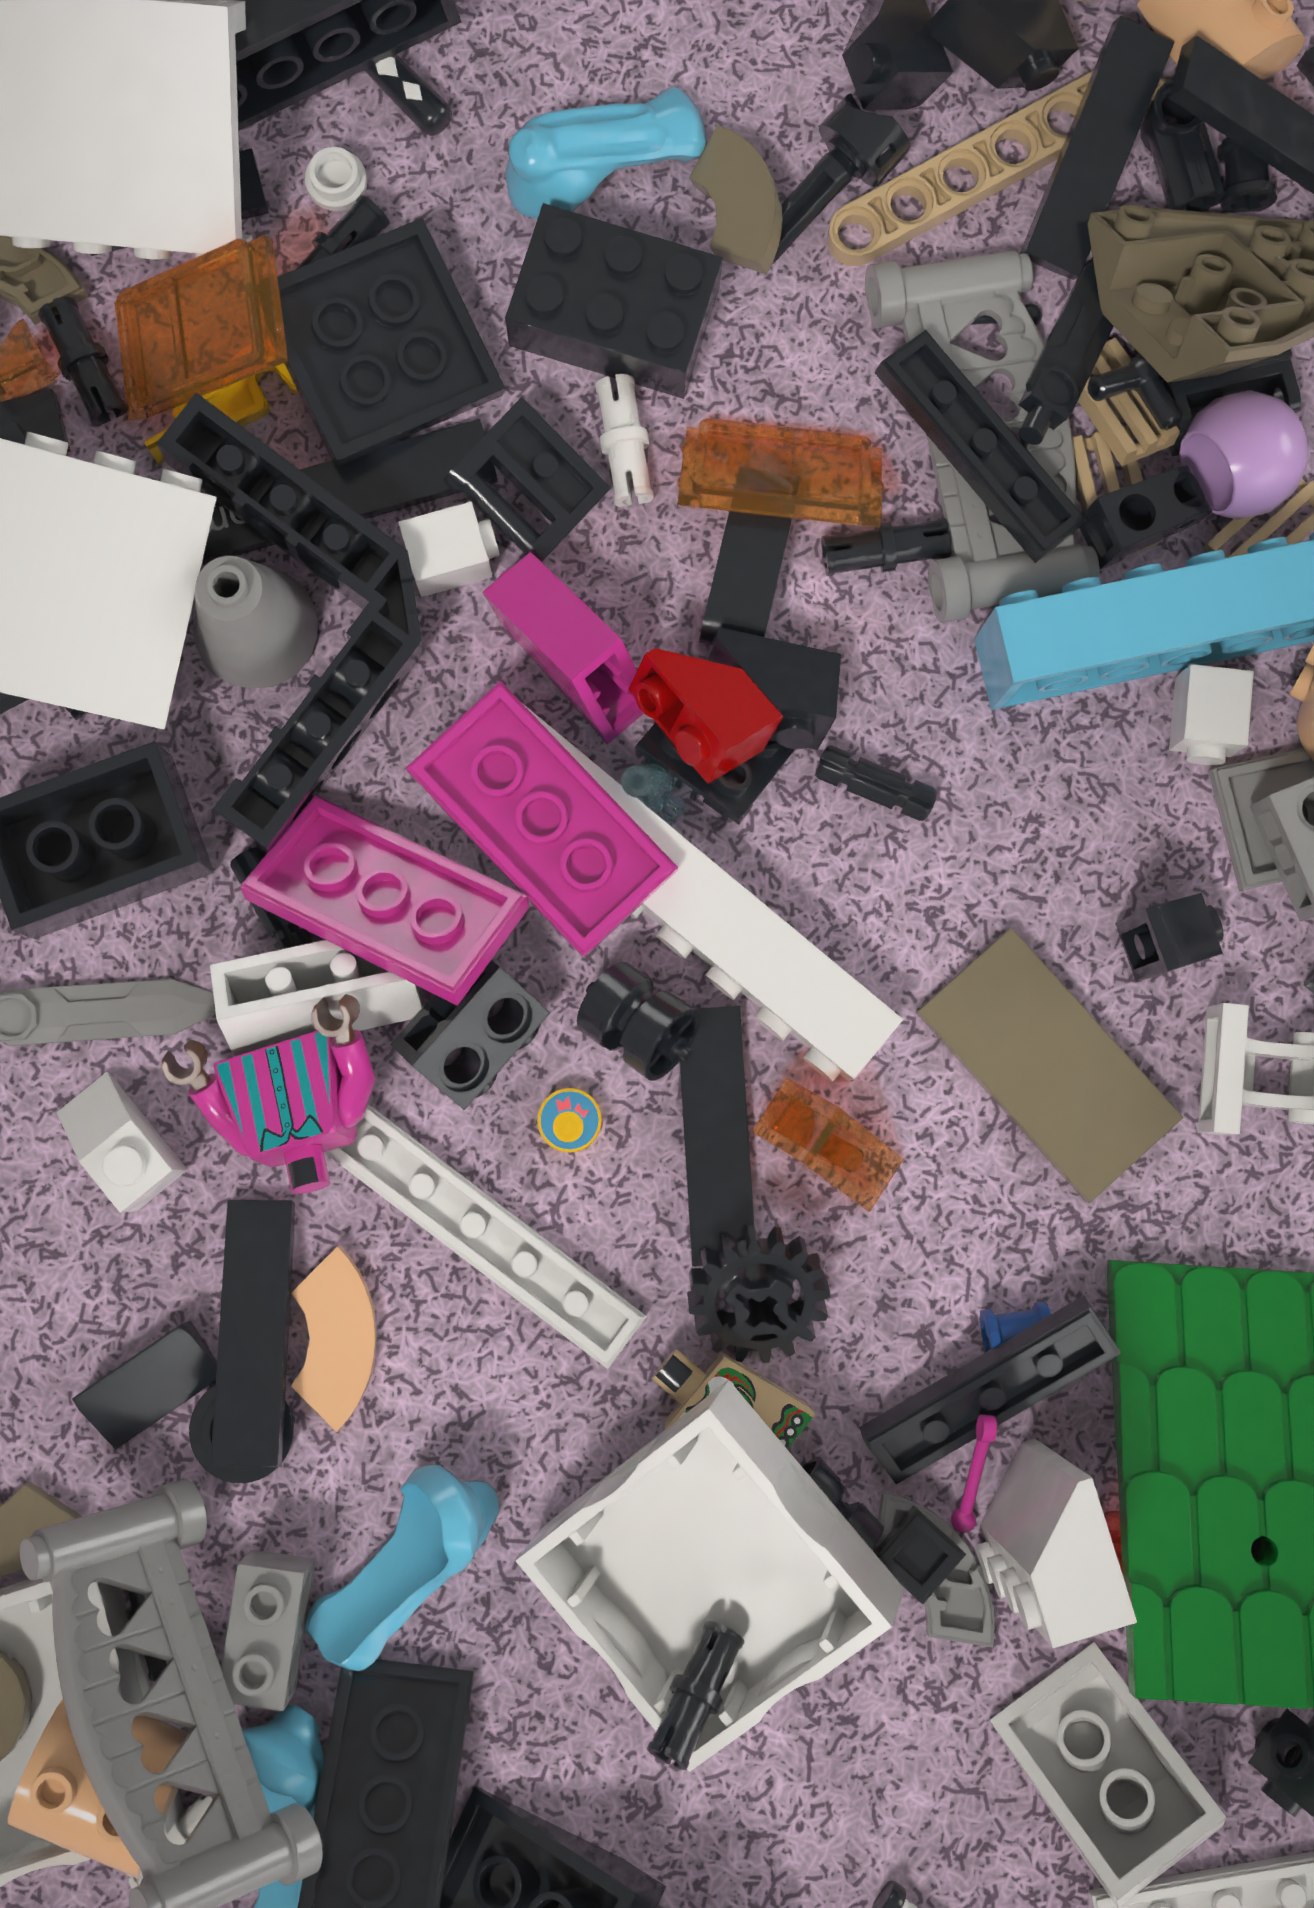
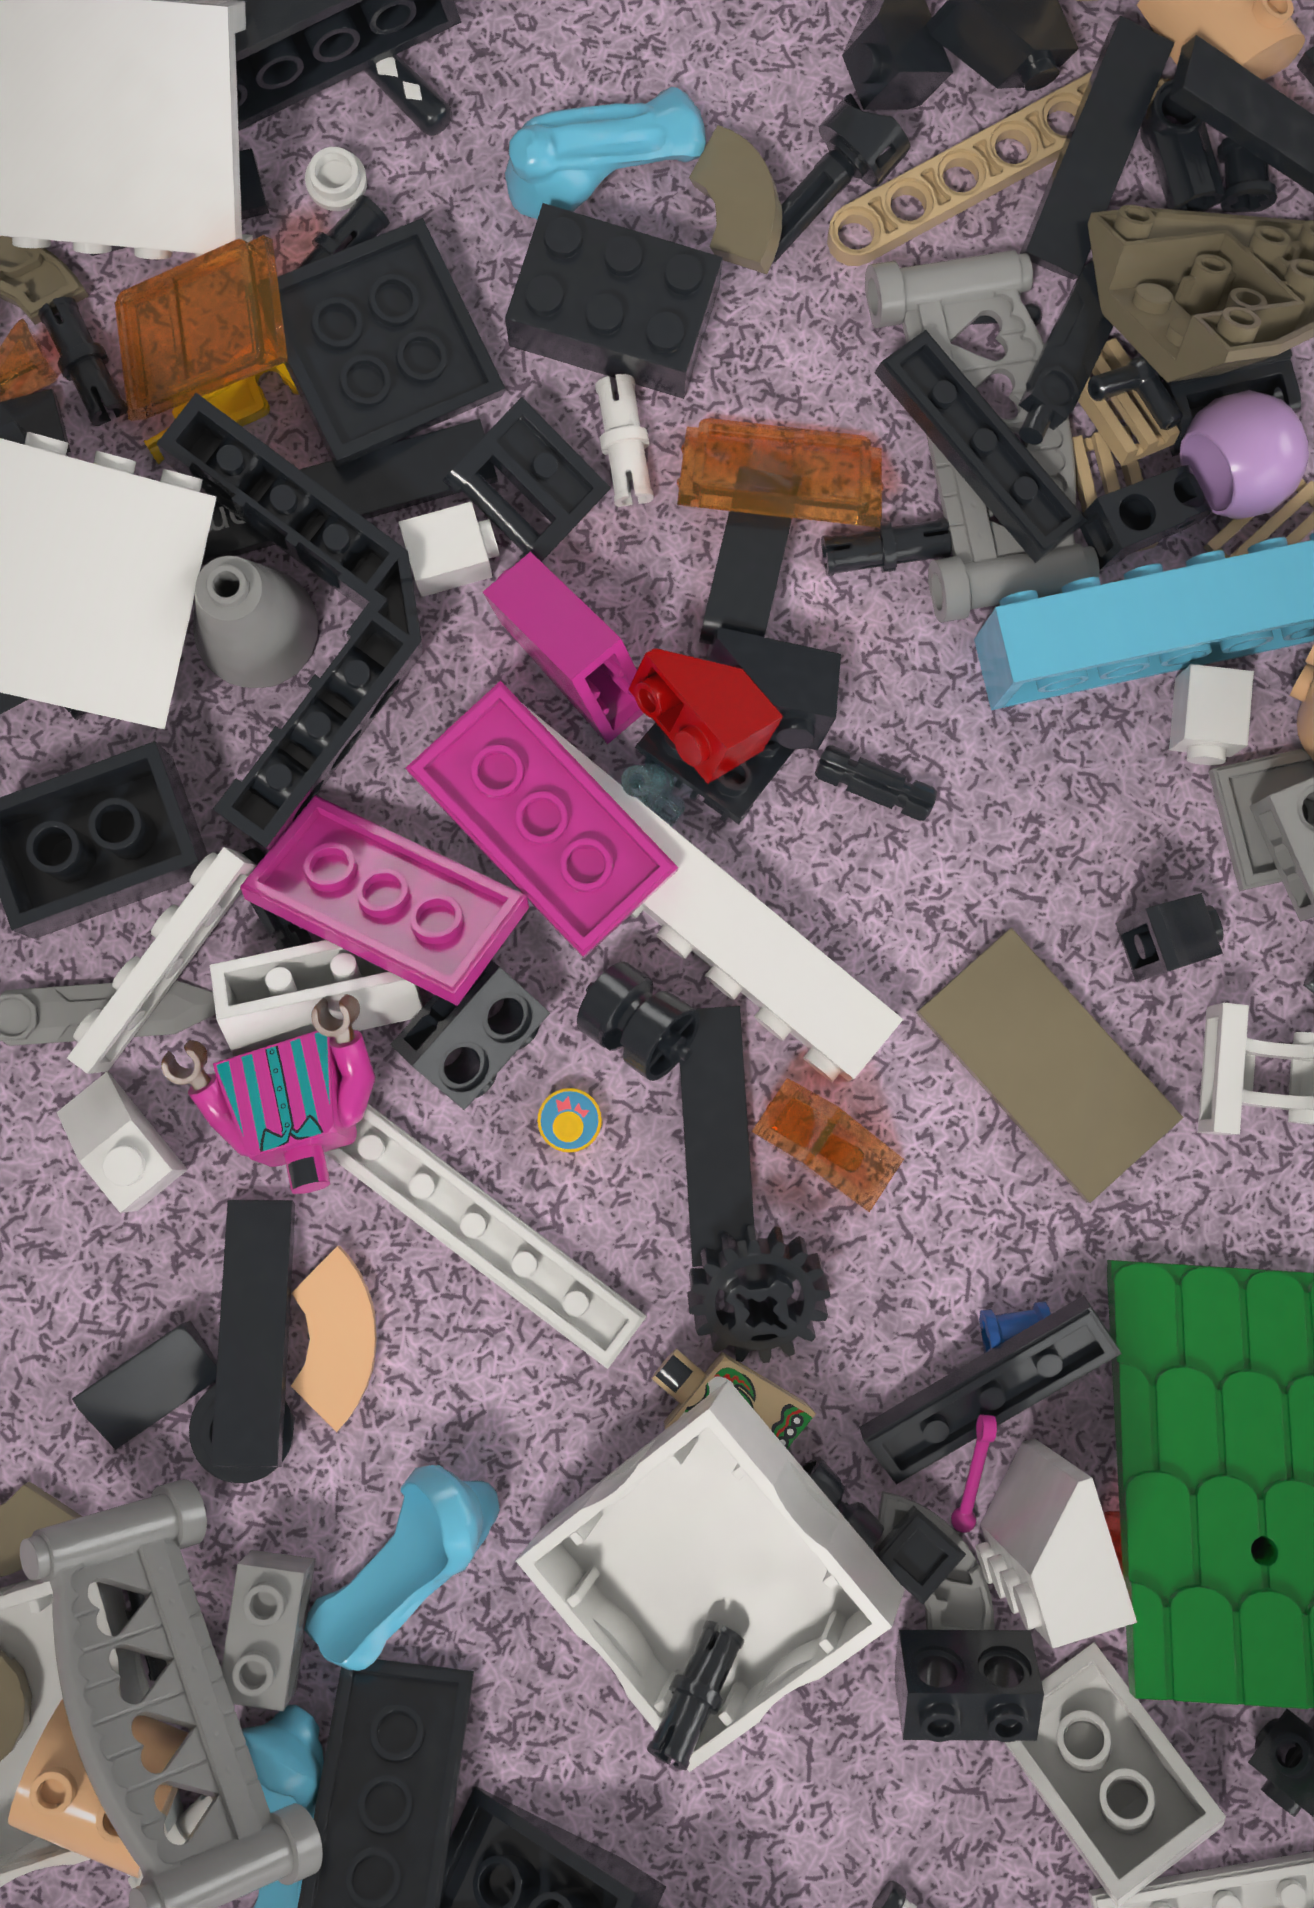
none -> white plate [67,847,257,1074]
none -> black brick [895,1630,1044,1742]

